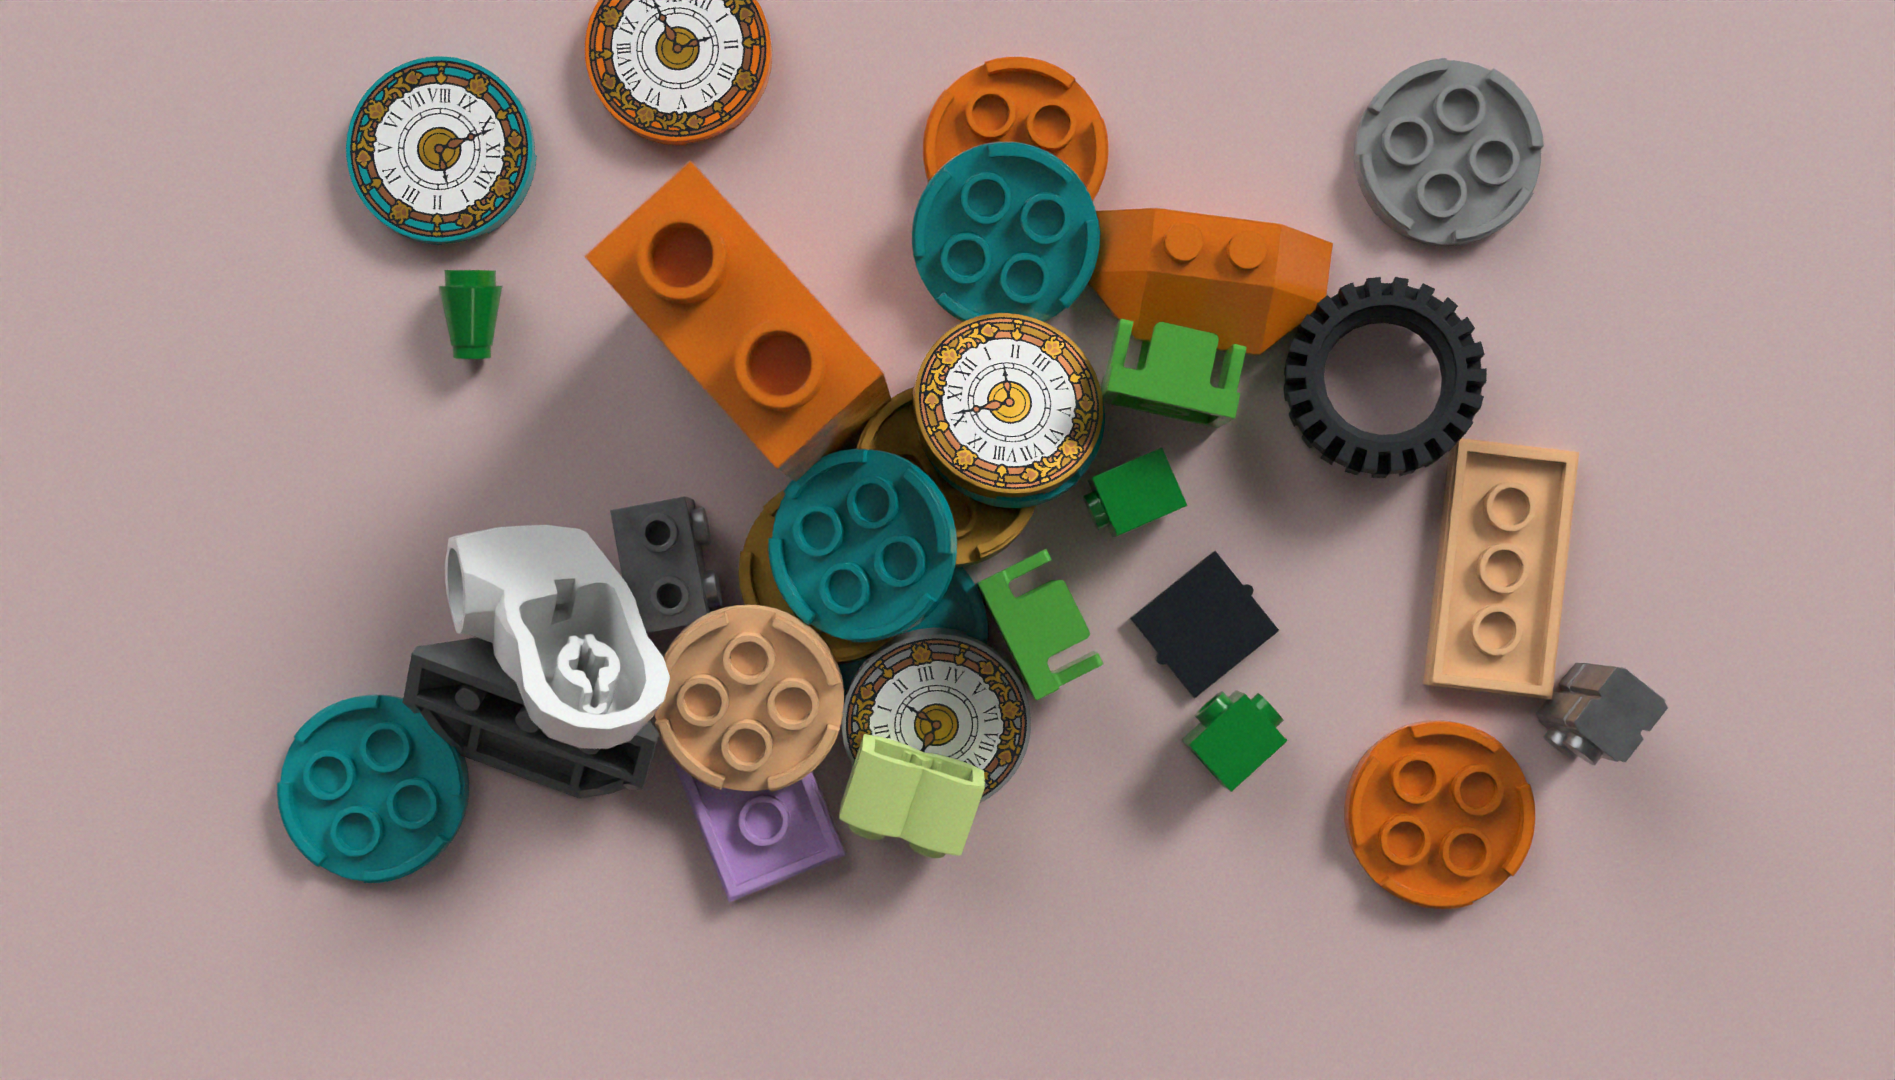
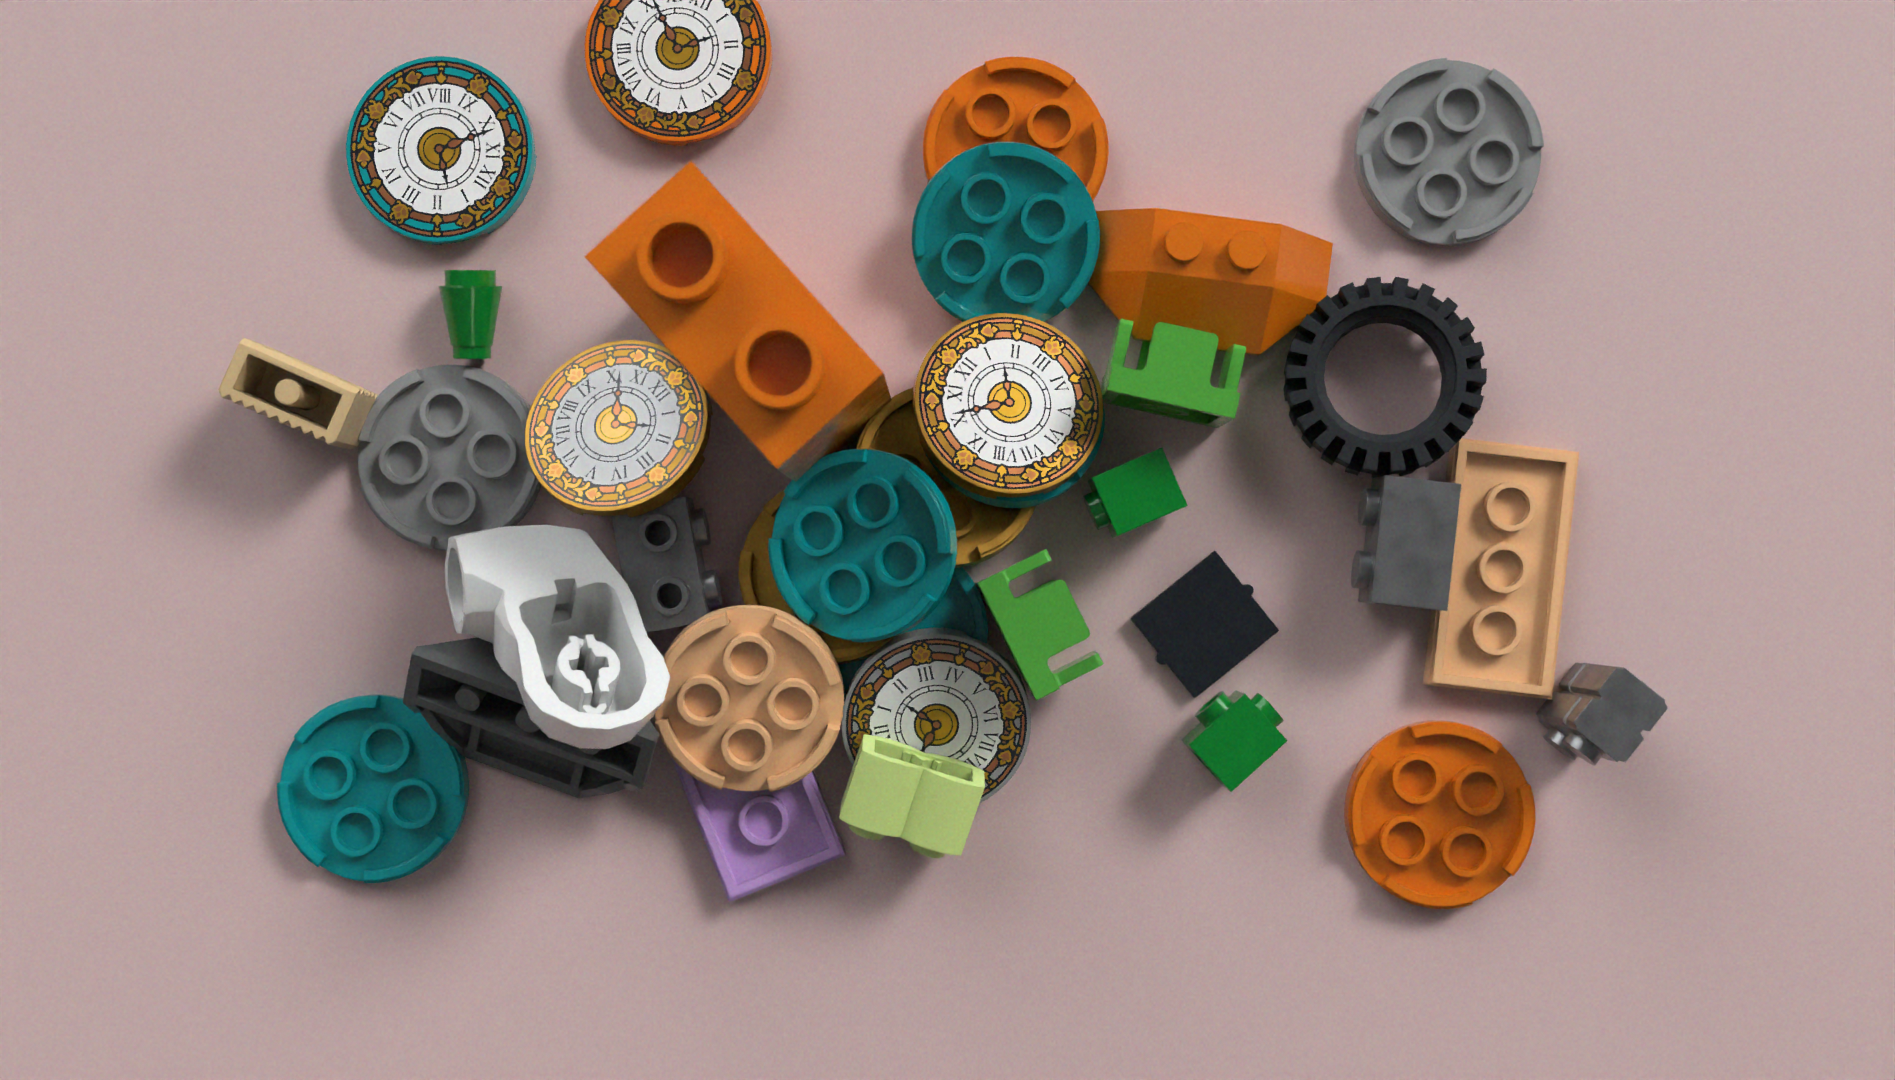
none -> tan brick [218,338,378,449]
none -> light grey tile [358,365,542,550]
none -> tile [525,340,713,518]
none -> flat silver brick [1351,475,1461,611]

